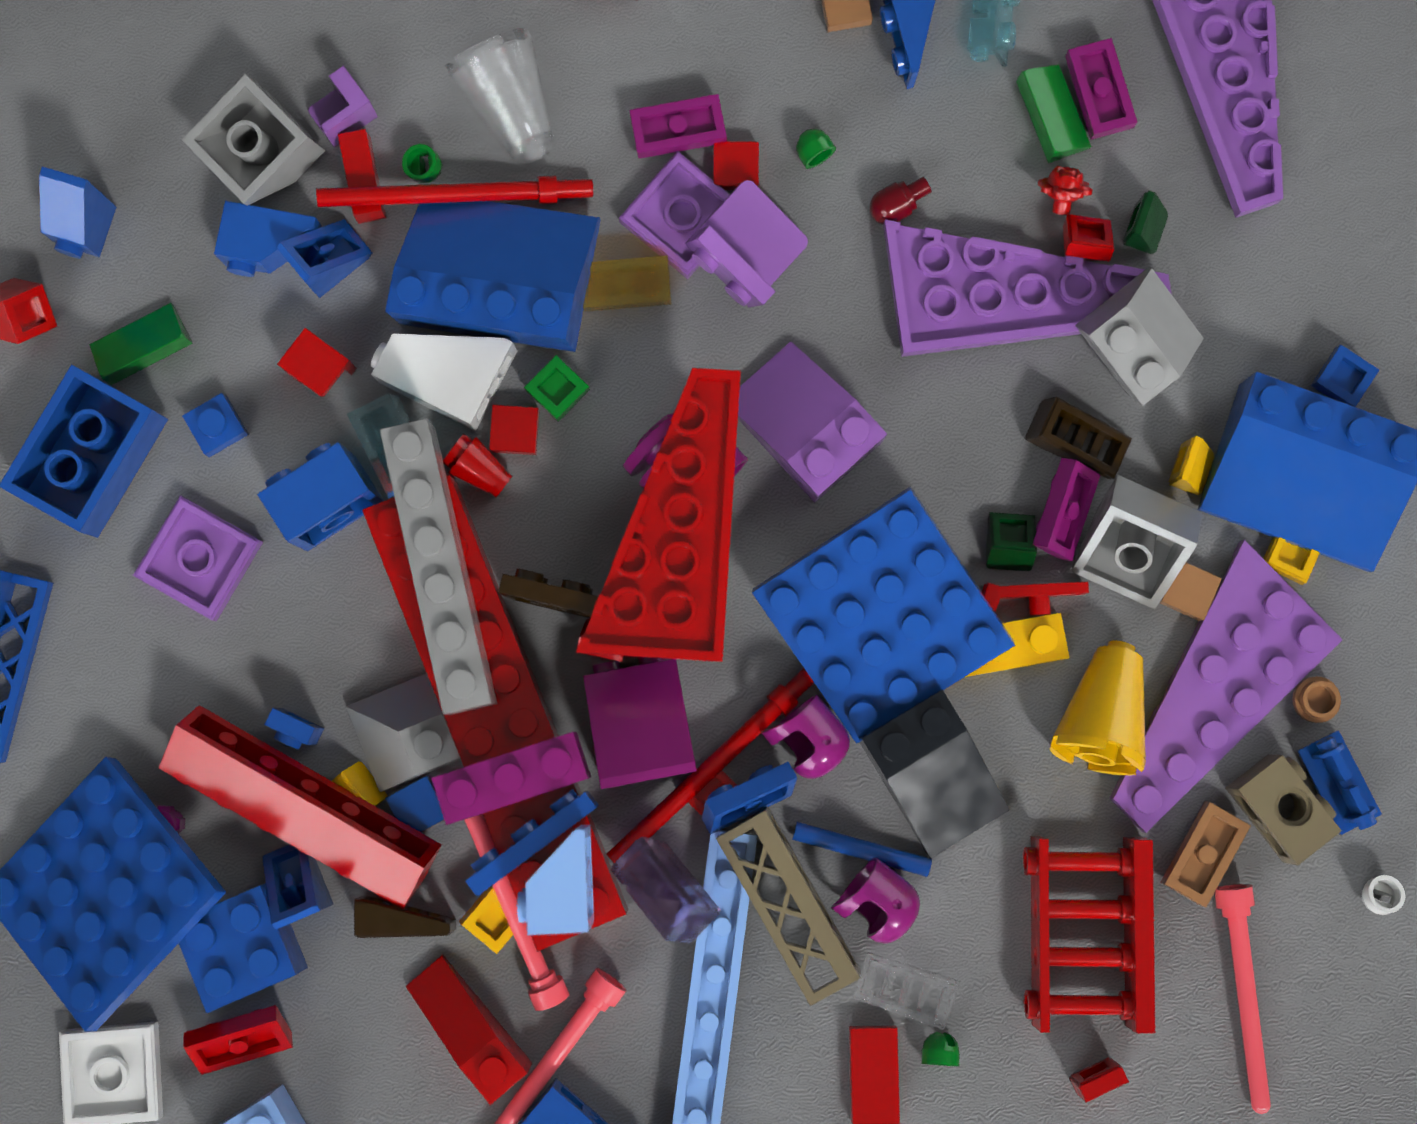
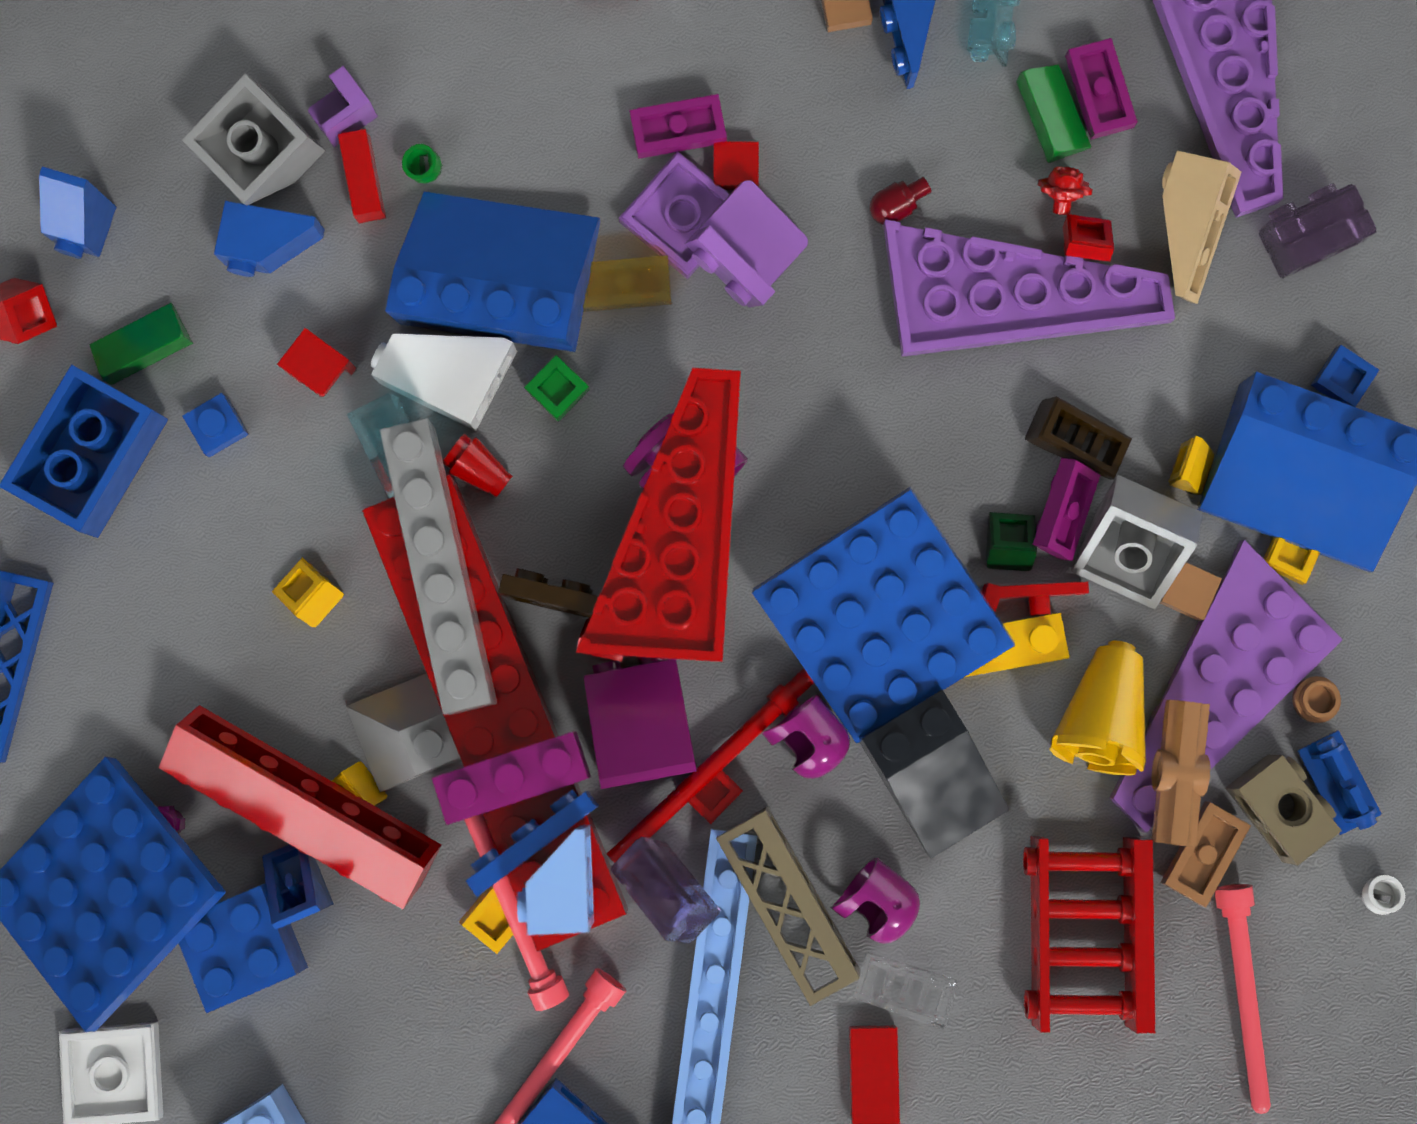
medium lavender tile [133,496,263,622] -> none
red plate [183,1005,293,1075] -> none
blue brick [257,442,384,551] -> none
blue plate [264,708,324,749] -> none
blue slope [277,219,373,298] -> none
red bar [316,176,593,207] -> none
dark brown slope [354,896,456,938] -> none
blue tile [385,775,444,832] -> none
red slope [405,955,532,1105] -> none
clear cone [445,28,554,164] -> none
red tile [489,405,540,455] -> none
blue plate [702,762,797,835] -> none
medium lavender slope [738,341,887,503] -> none
blue bar [792,822,932,877] -> none
green hinge [796,128,836,169] -> none
green hinge [921,1032,960,1066] -> none
red tile [1069,1057,1129,1103] -> none
light grey slope [1075,267,1204,406] -> none
dark green slope [1123,190,1168,254] -> none
none -> yellow slope [272,557,344,627]
none -> medium nougat piece [1151,700,1210,847]
none -> tan slope [1162,151,1242,304]
none -> clear purple brick [1259,183,1377,279]

